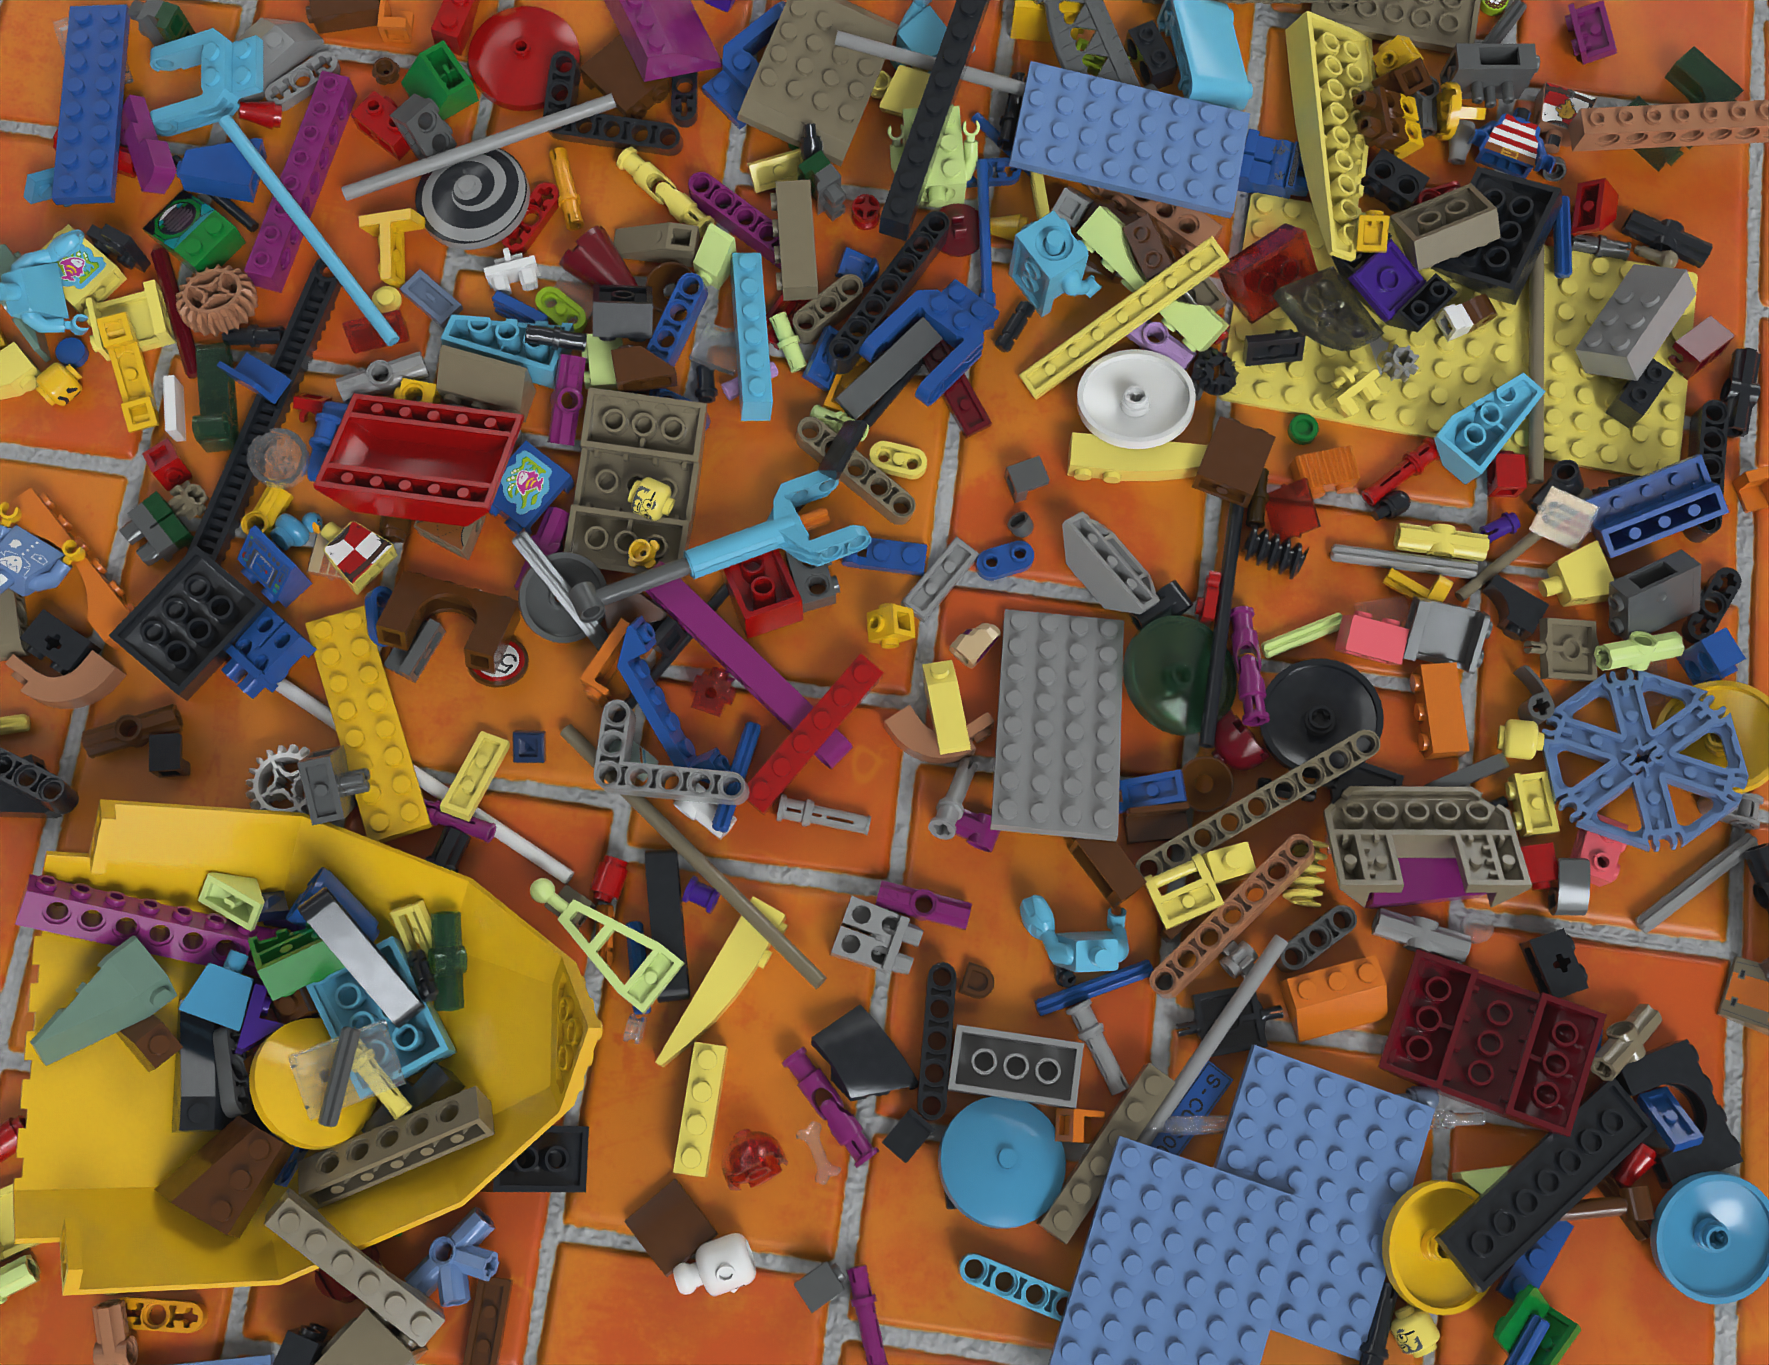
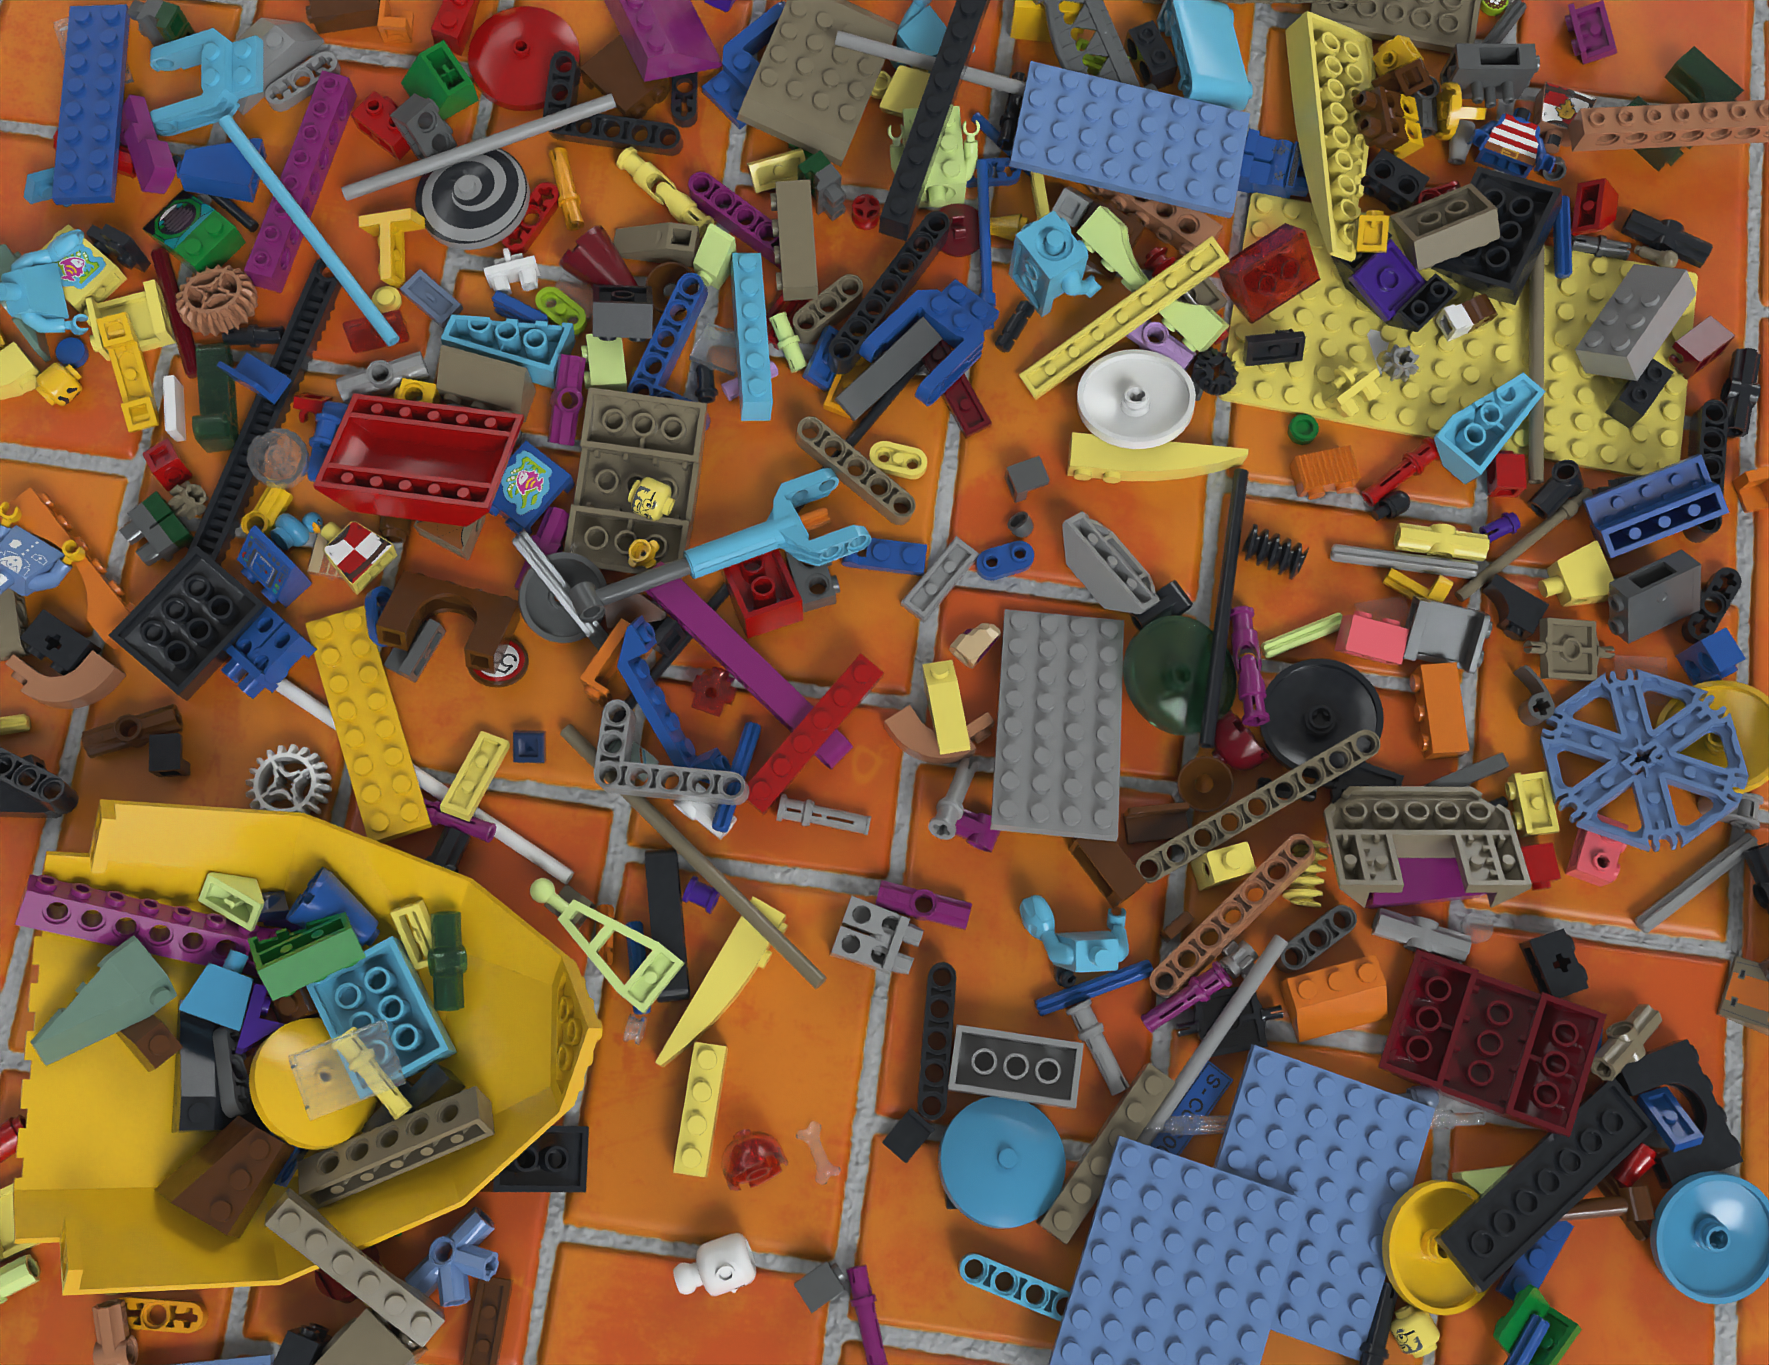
red cone [238,101,282,130] -> none
dark grey piece [297,745,370,826] -> none
beam [297,887,426,1029] -> none
dark grey axle [318,1026,361,1127] -> none
reddish brown plate [372,57,400,85] -> none
black axle [407,949,439,1002] -> none
black pin [525,324,587,352] -> none
red brick [589,855,629,904] -> none
reddish brown slope [611,345,677,393] -> none
reddish brown slope [624,1179,718,1277] -> none
magenta piece [781,1046,879,1168] -> none
black cylinder [800,123,824,161] -> none
yellowish green pin [810,404,869,442] -> none
black slope [811,1005,919,1101] -> none
black slope [818,420,867,481] -> none
blue plate [835,247,880,288] -> none
yellow brick [867,603,915,649] -> none
reddish brown tile [958,962,994,999] -> none
orange panel [1055,1109,1105,1144] -> none
blue plate [1119,769,1187,814] -> none
reddish brown brick [1123,214,1177,281] -> none
light yellow plate [1143,853,1224,930] -> none
reddish brown panel [1192,416,1276,508] -> none
red plate [1194,570,1221,627] -> none
dark brown pin [1245,468,1269,528] -> none
clear red piece [1266,478,1321,543] -> none
clear smoke plate [1272,266,1384,351] -> none
light yellow head [1497,719,1544,760] -> none
clear piece [1528,486,1600,551] -> none
dark grey panel [1548,858,1590,916] -> none
yellowish green piece [1593,631,1685,671] -> none
none -> magenta pin [1141,961,1233,1033]

